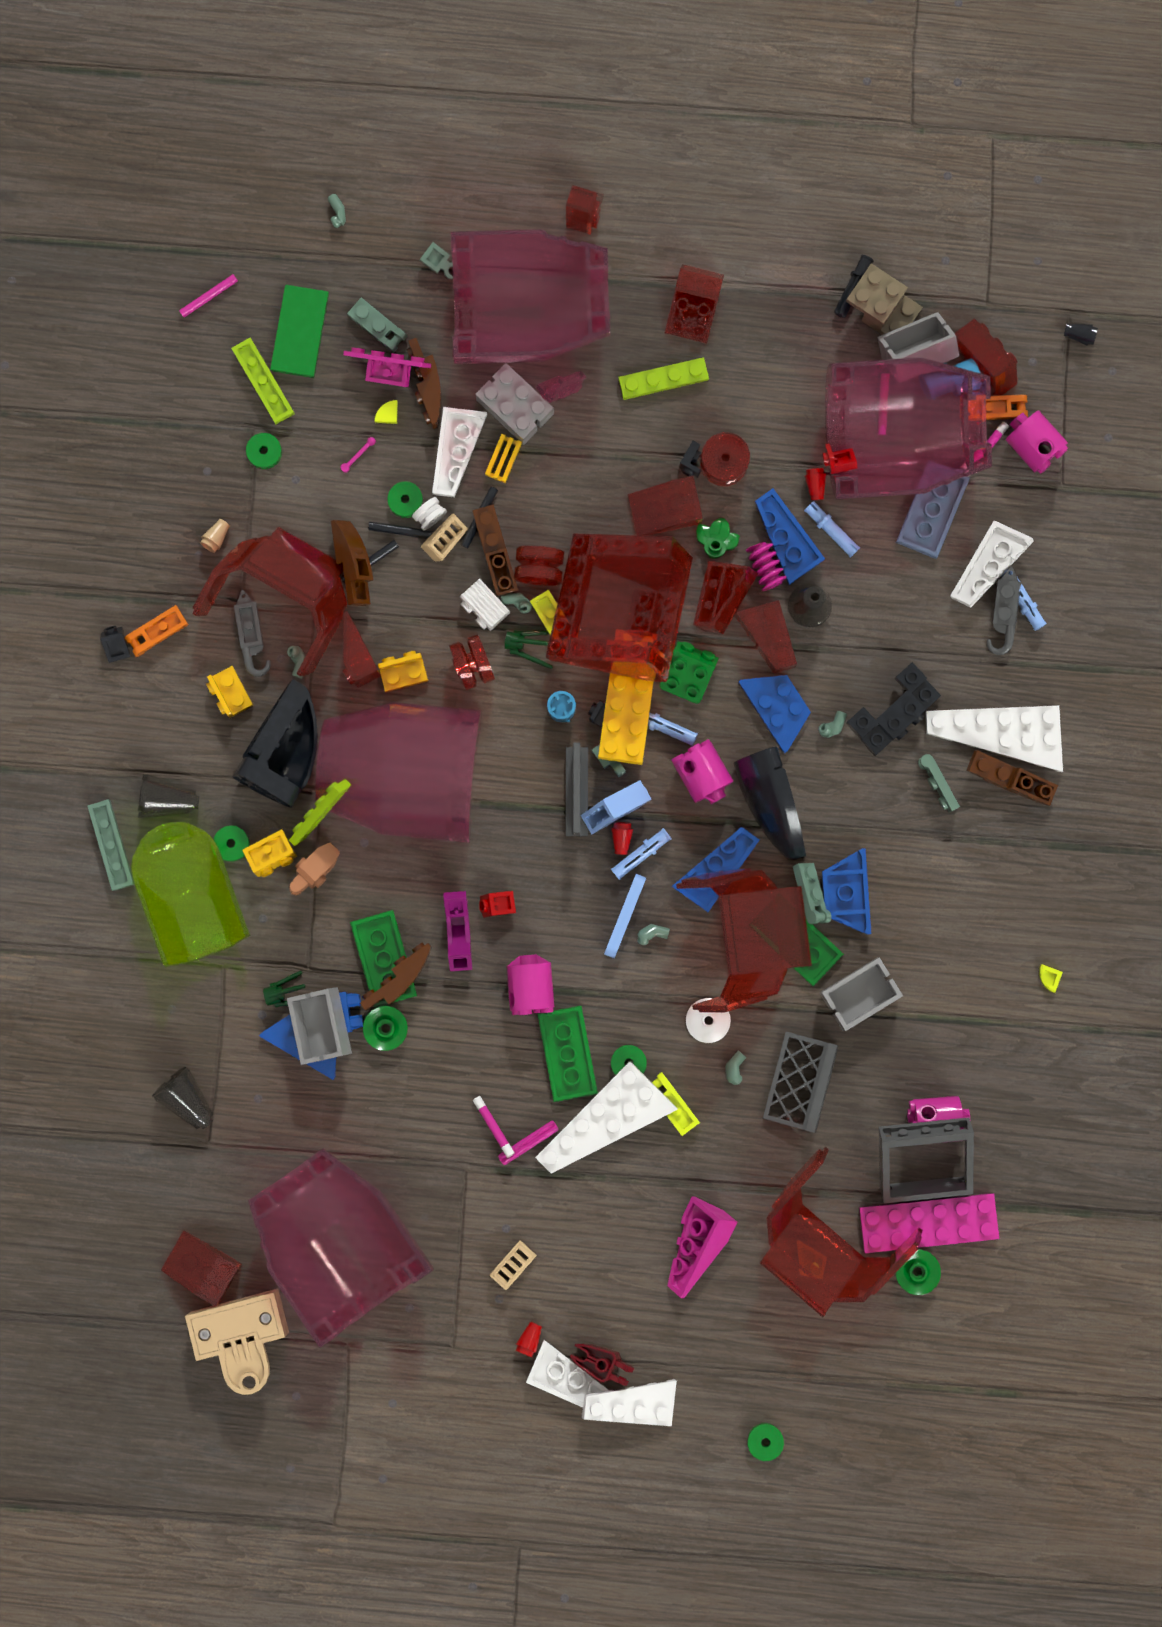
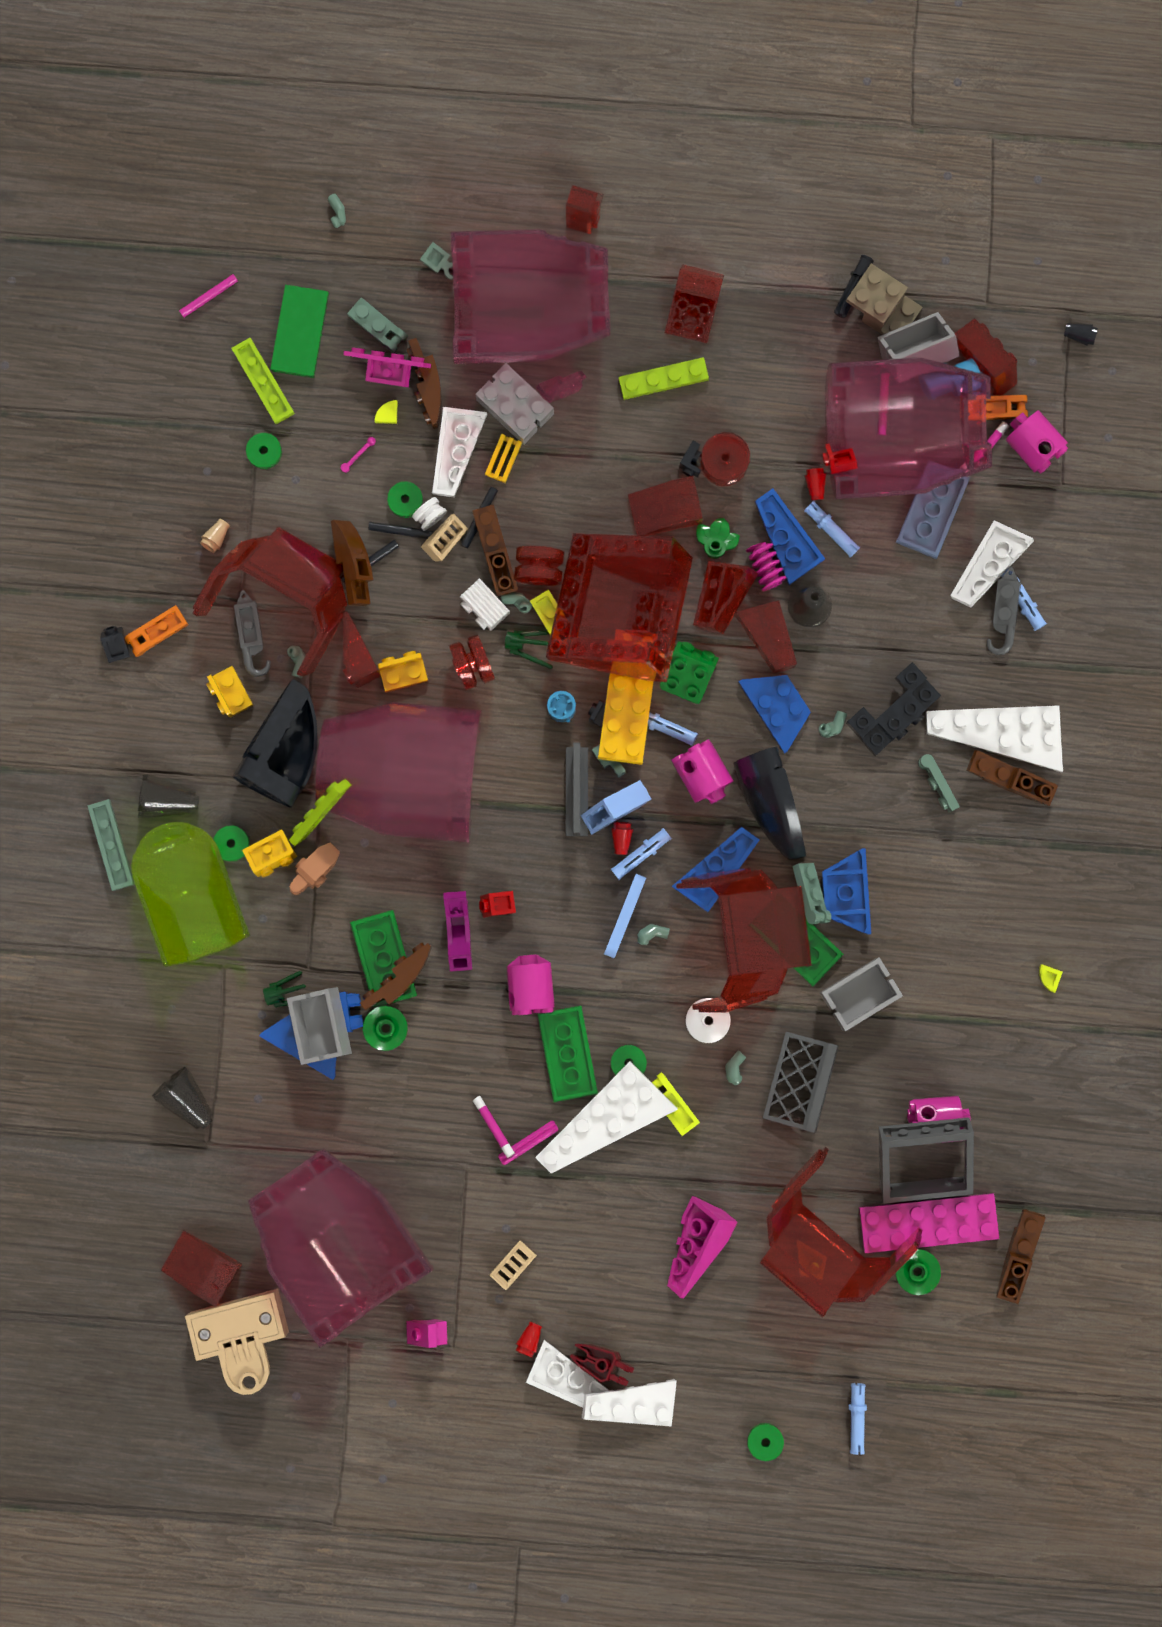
none -> dark pink brick [406,1319,447,1348]
none -> light blue pin [849,1383,867,1455]
none -> reddish brown slope [996,1209,1046,1304]

